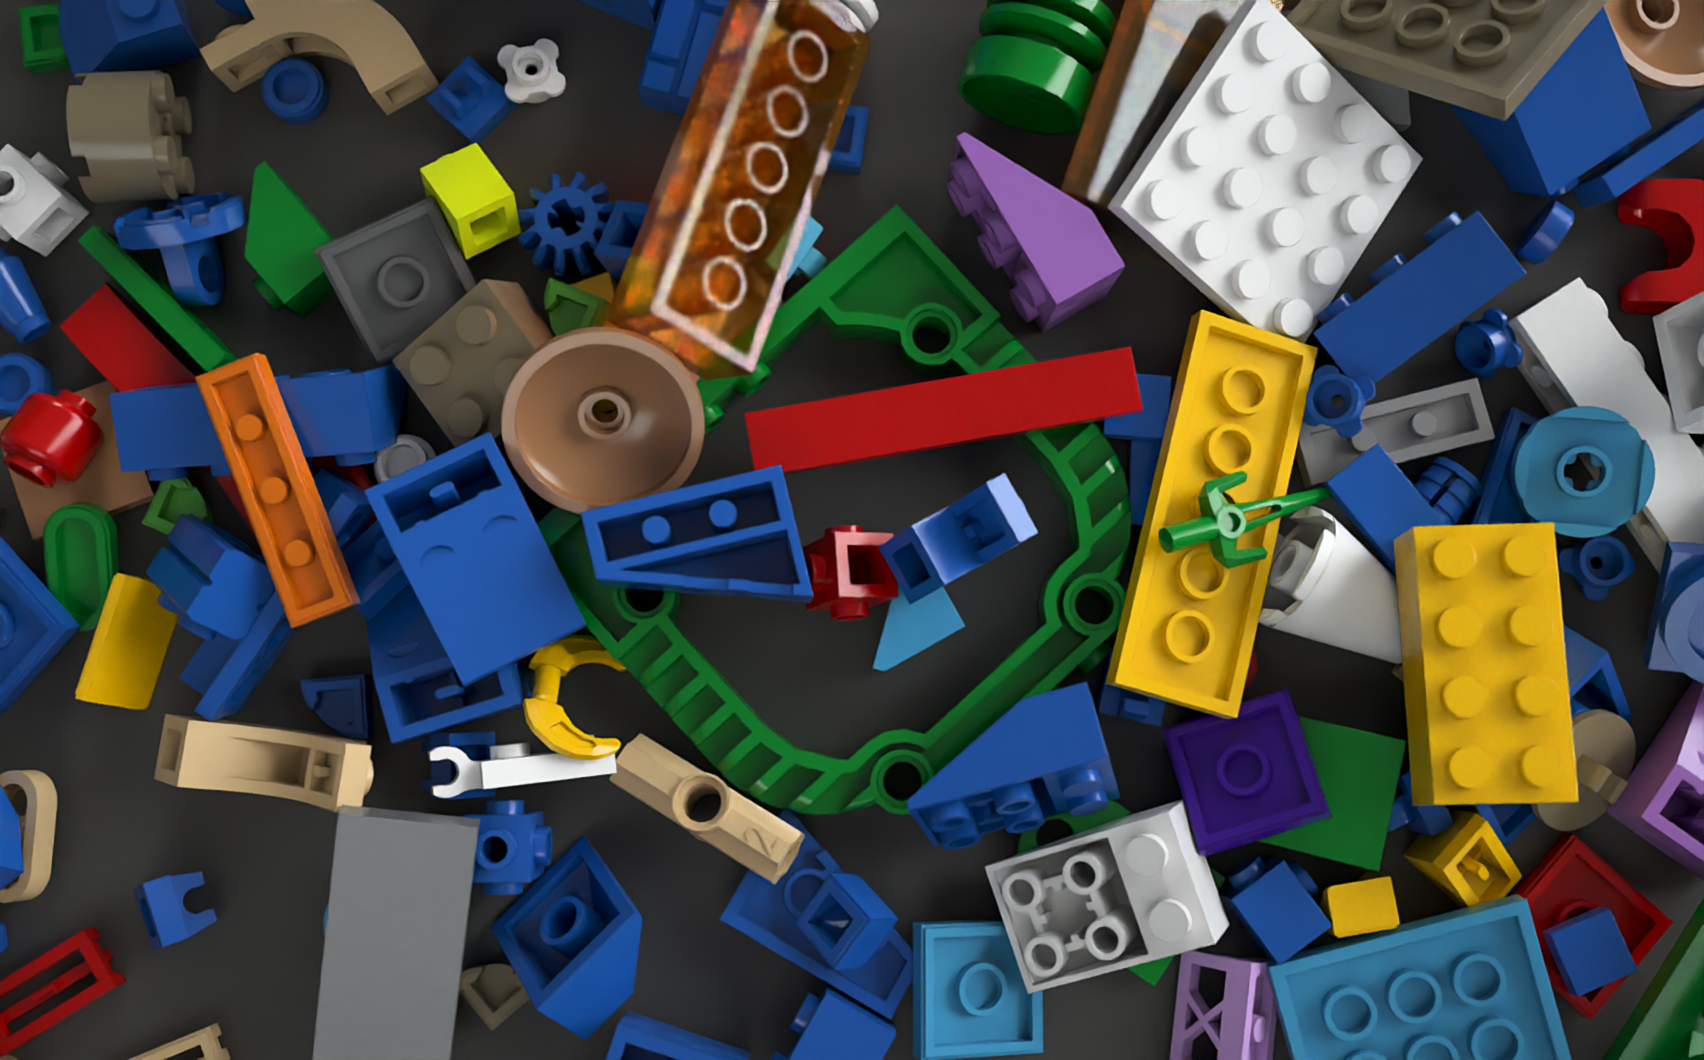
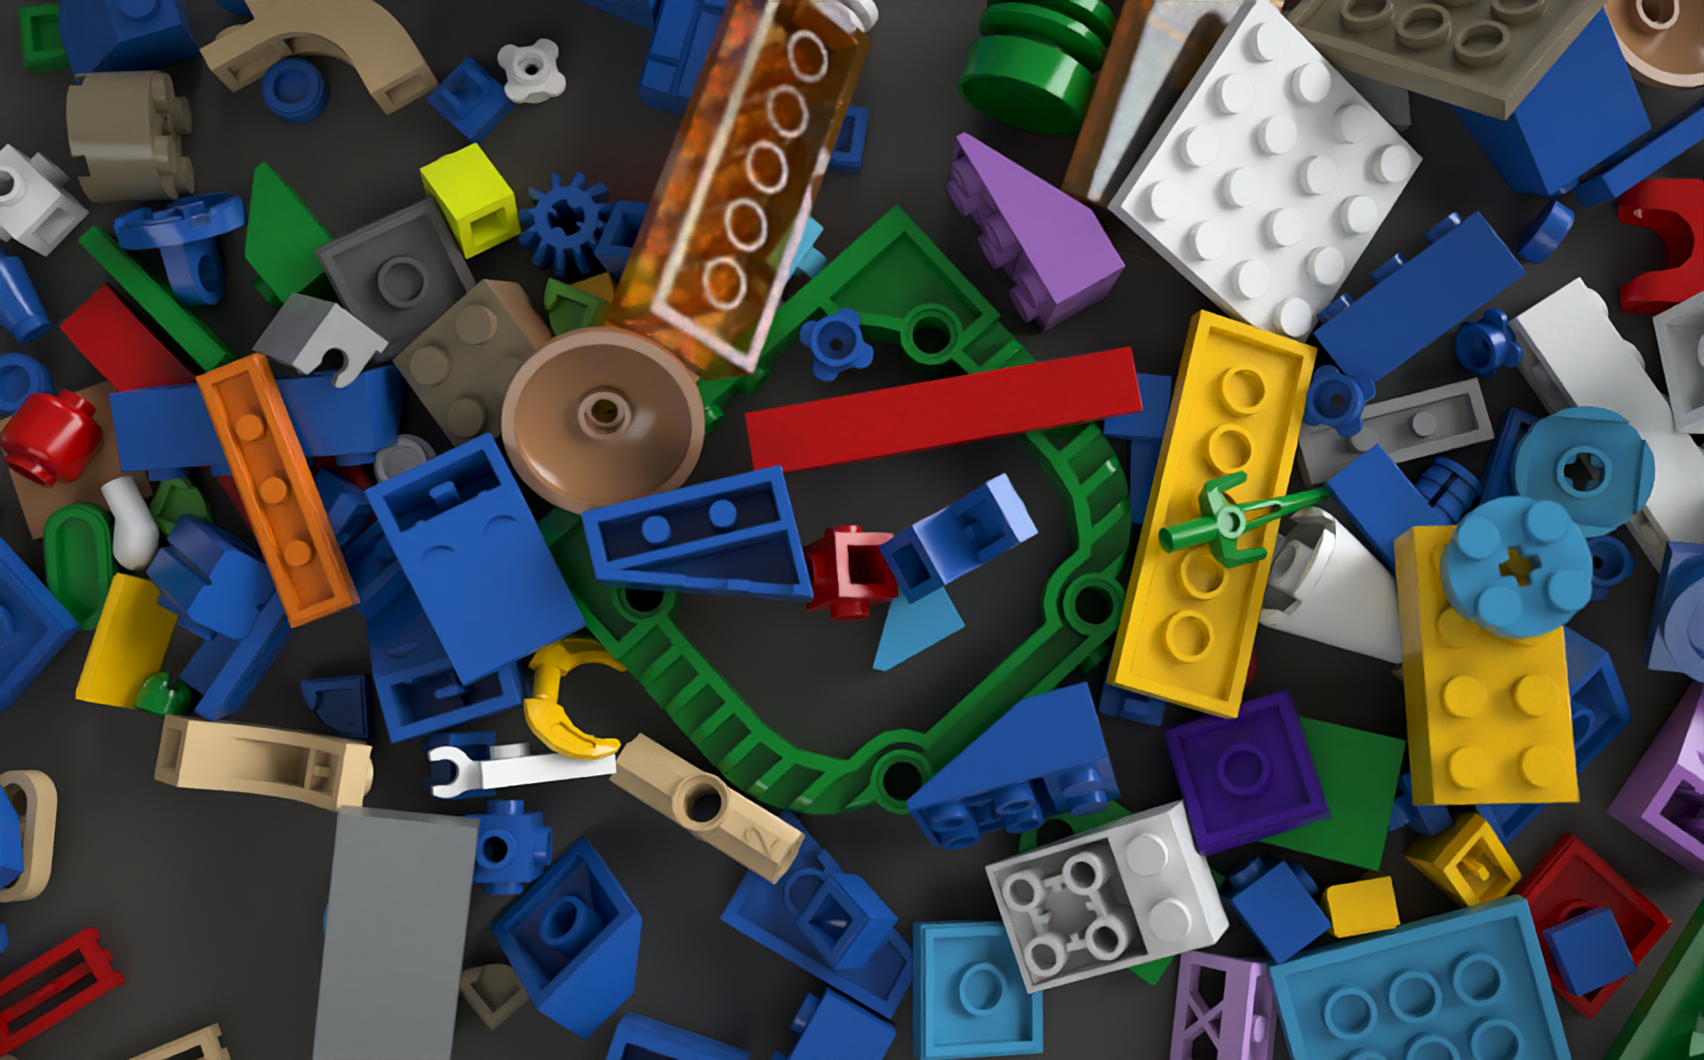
blue tile [134,871,217,951] -> none
dark tan piece [1531,709,1636,831] -> none
none -> white arm [101,476,160,571]
none -> green hinge [132,671,192,719]
none -> light grey hinge [251,292,389,388]
none -> blue plate [799,308,874,382]
none -> dark azure plate [1440,496,1593,640]

